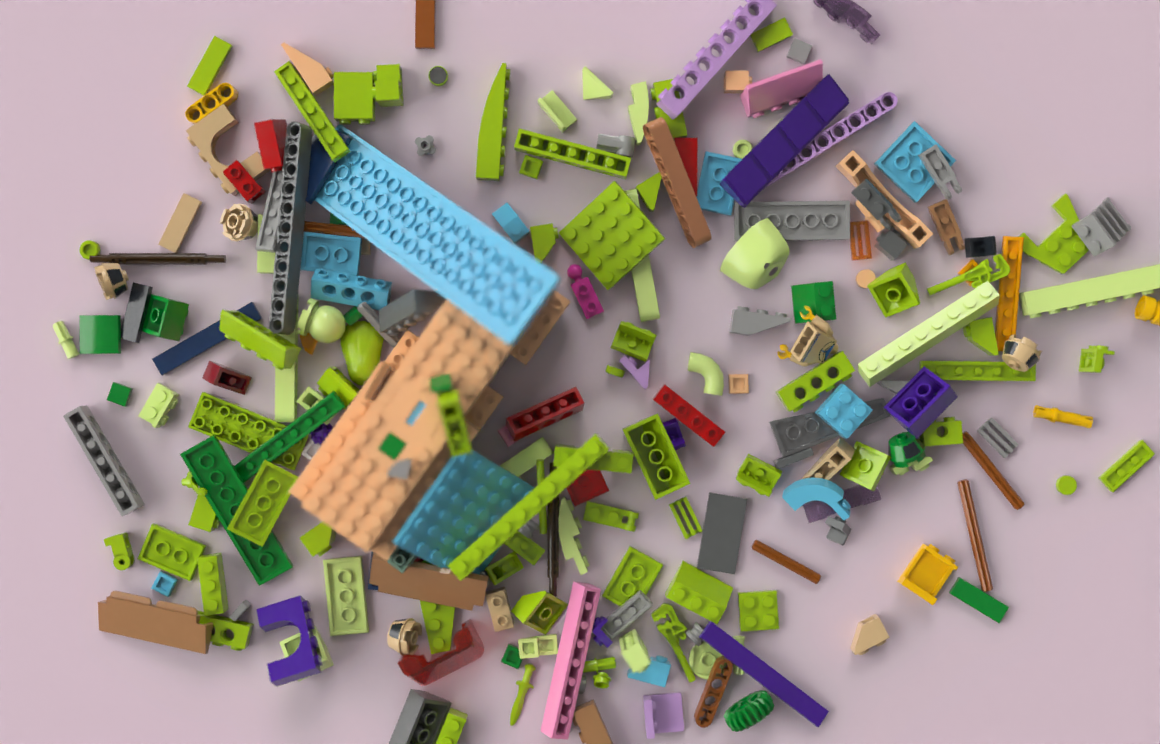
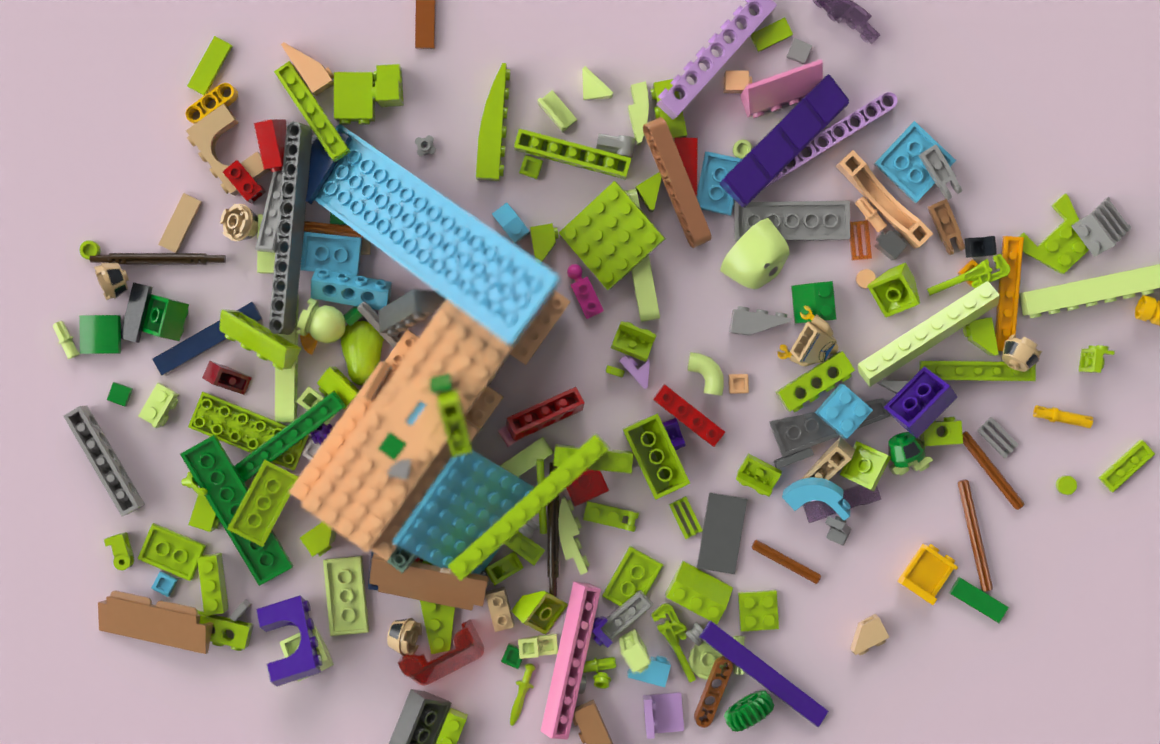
flat silver tile [428,66,448,86] -> none
dark grey hinge [851,179,902,230] -> none

